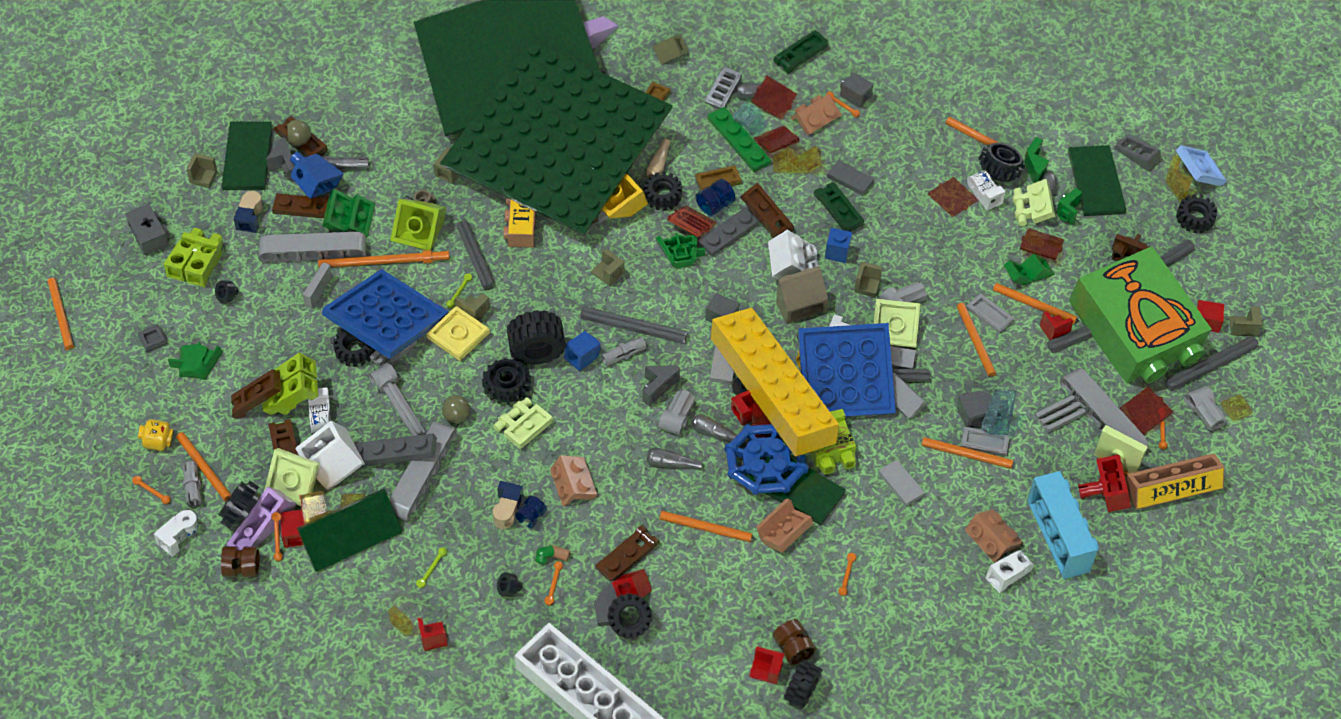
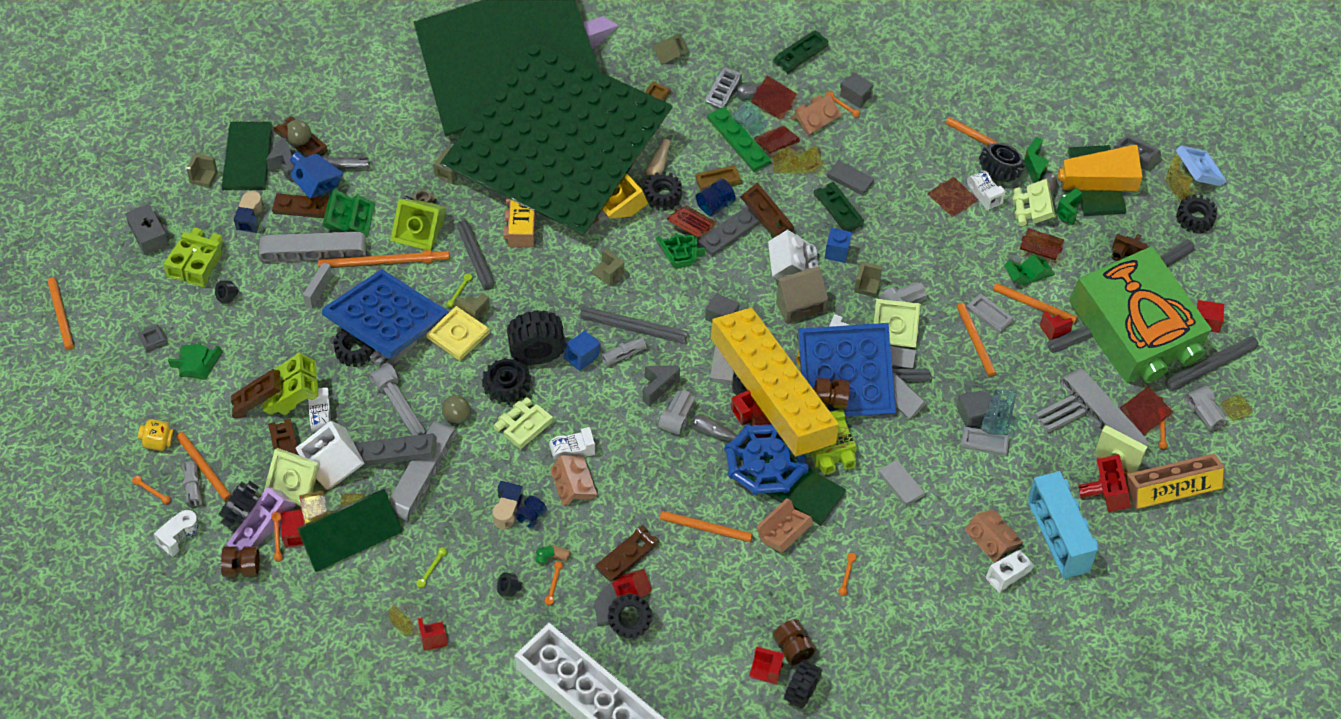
flat silver piece [646,448,703,470] -> none
orange bar [921,437,1013,469] -> none
olive panel [1229,307,1262,336] -> none
none -> white leg [549,427,595,462]
none -> reddish brown wheel [814,377,849,409]
none -> light orange slope [1058,145,1142,191]

